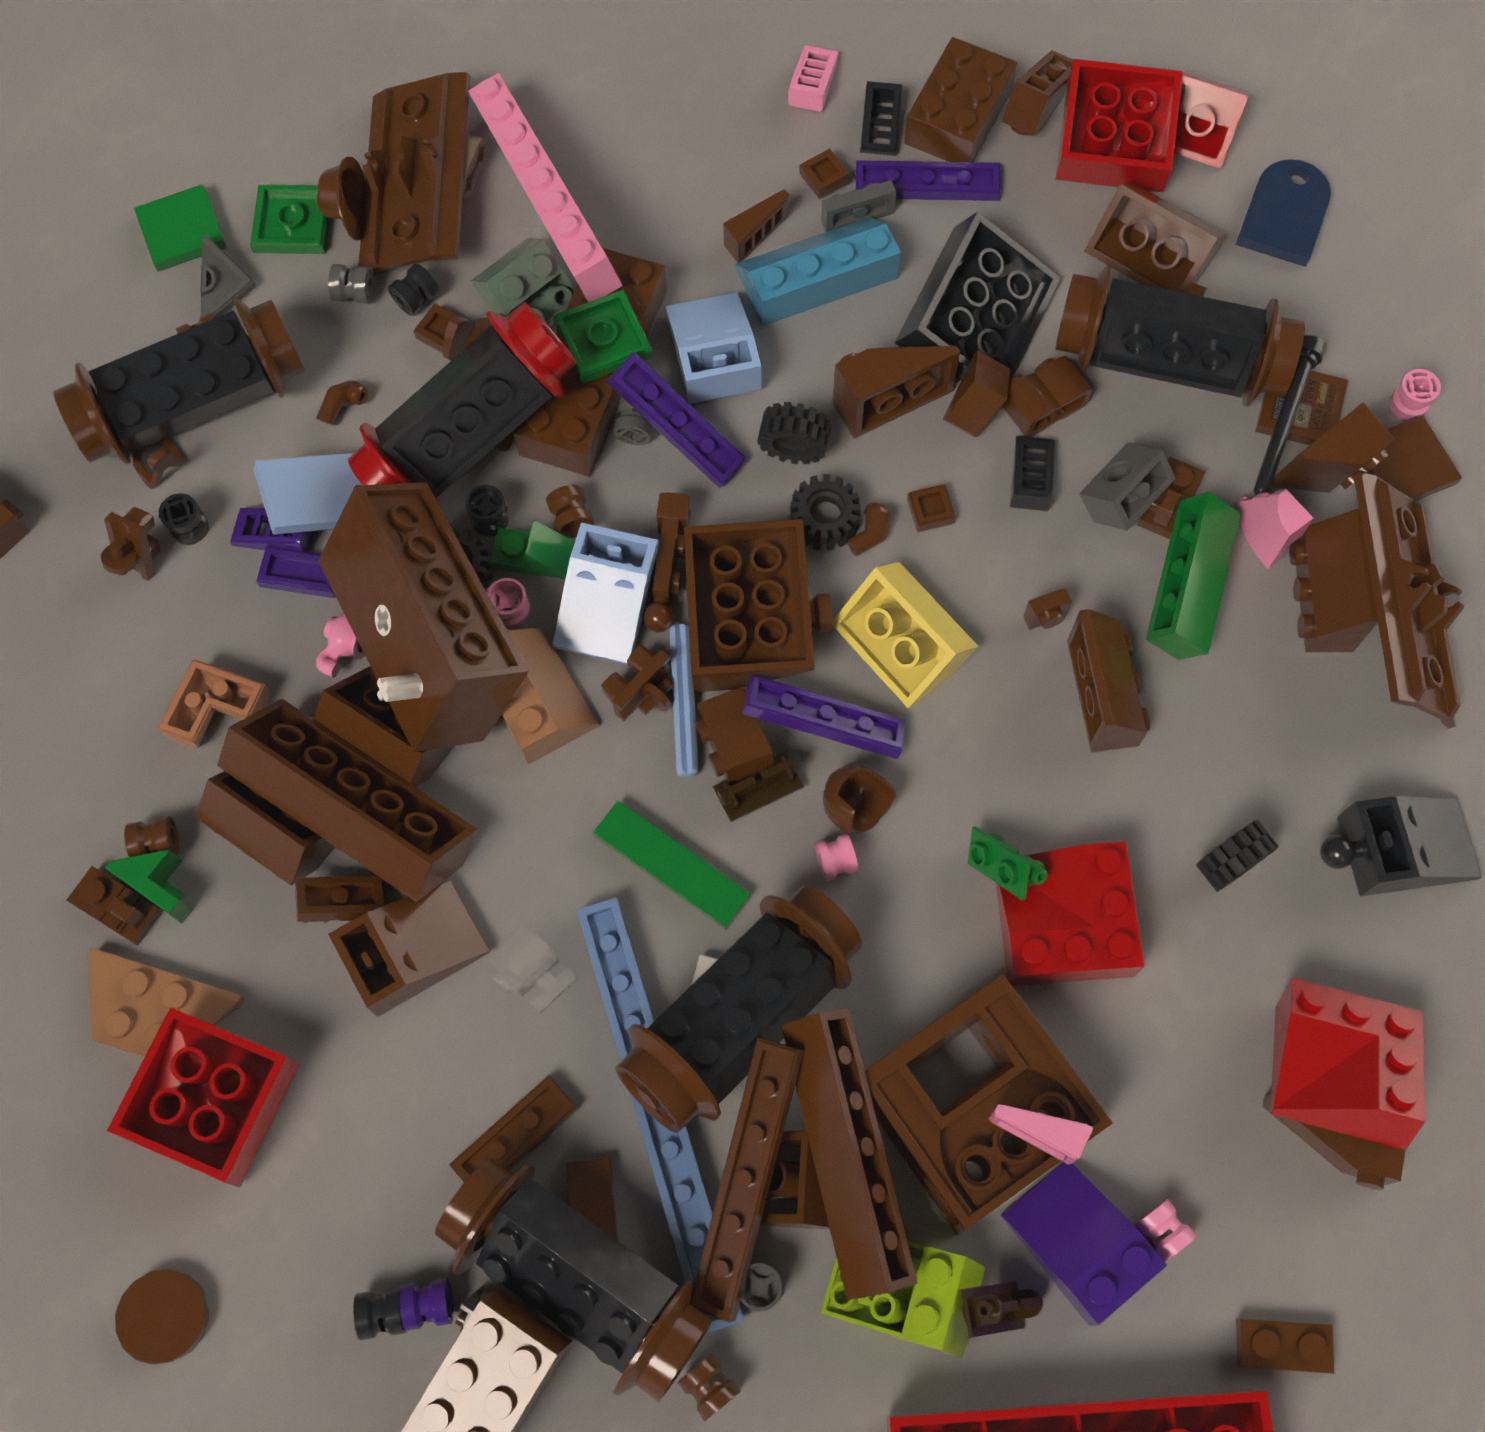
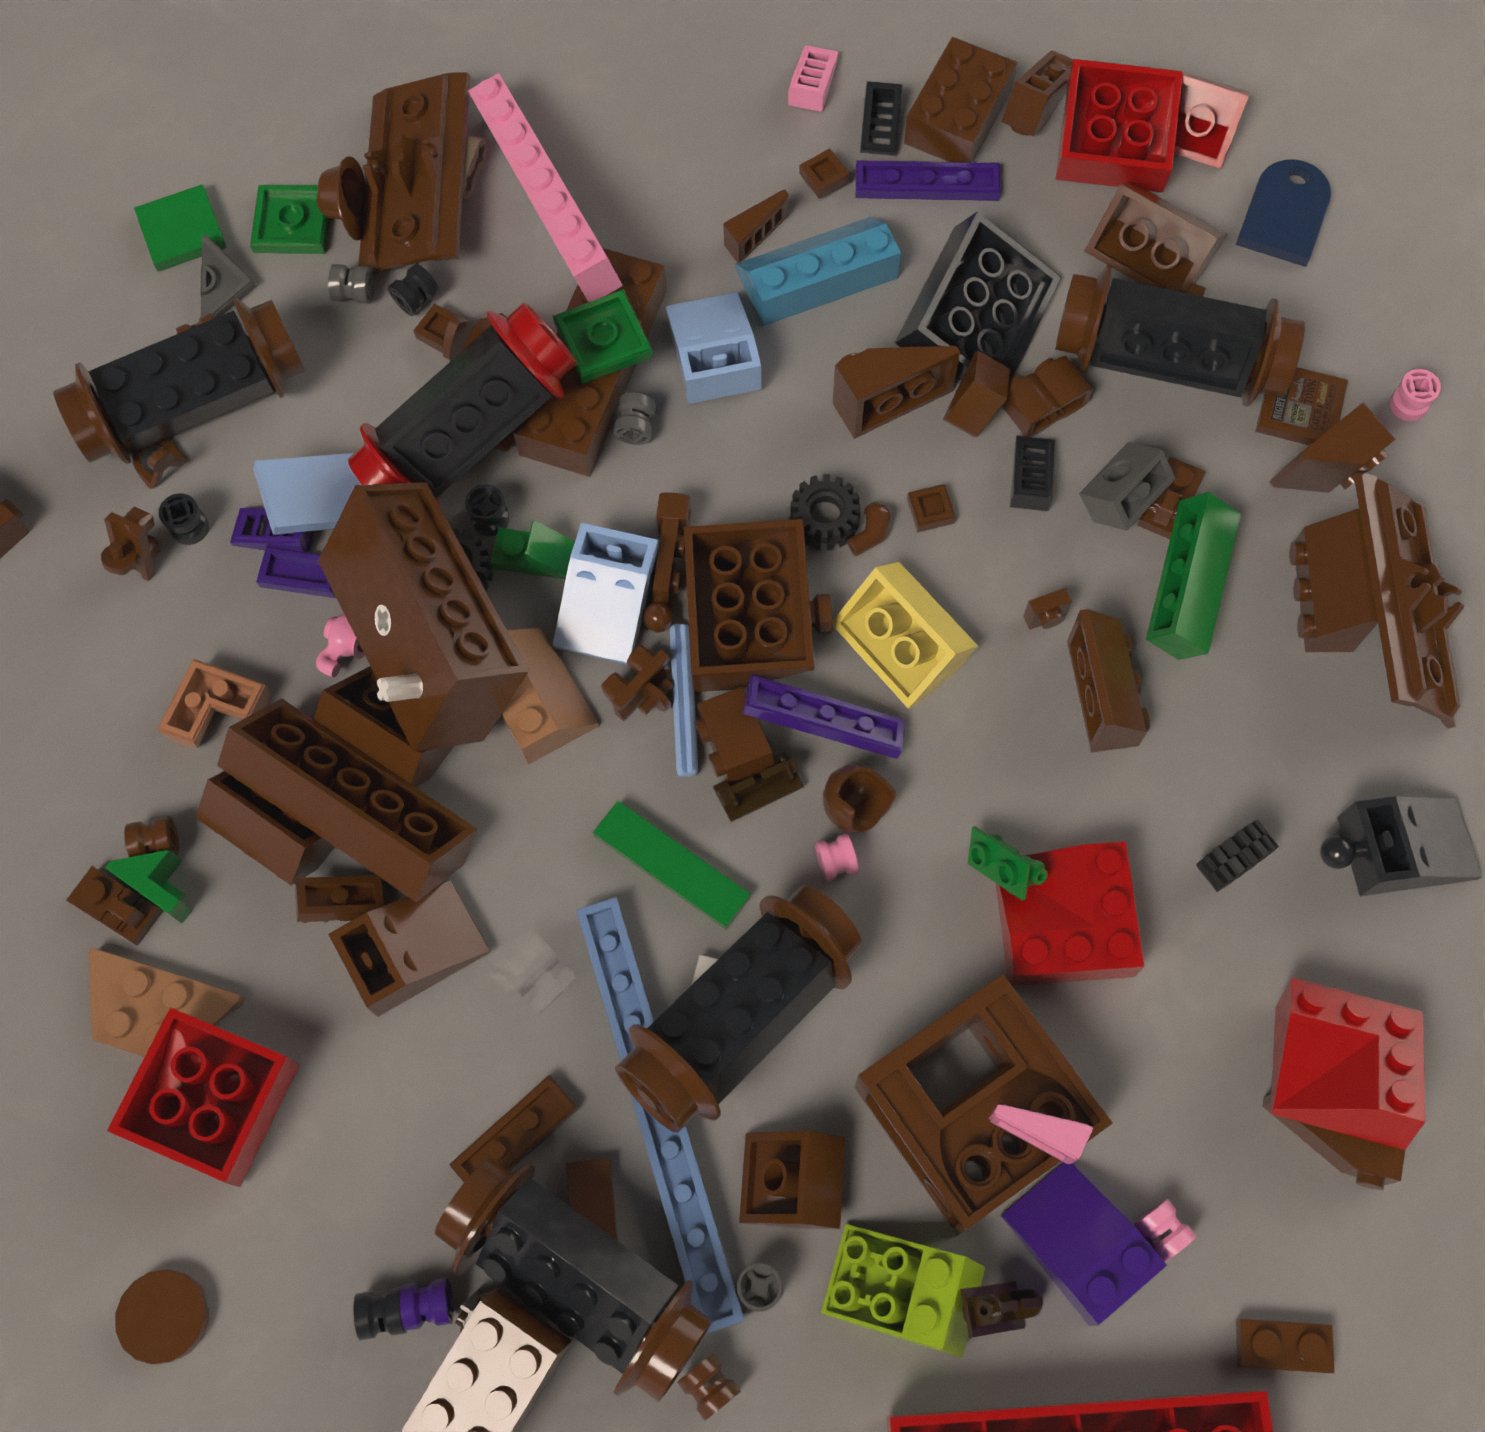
reddish brown arm [316,380,369,426] -> none
sand green slope [470,238,575,327] -> none
bright pink wheel [487,578,531,630] -> none
reddish brown wheel [546,485,594,538] -> none
dark purple tile [606,352,746,488] -> none
reddish brown tile [690,1038,804,1323] -> none
black tyre [757,402,831,465] -> none
reddish brown brick [781,1008,918,1300] -> none
dark grey plate [821,180,896,232] -> none
bright pink slope [1234,489,1314,569] -> none
black piece [1253,335,1327,495] -> none
reddish brown tile [1367,415,1462,501] -> none

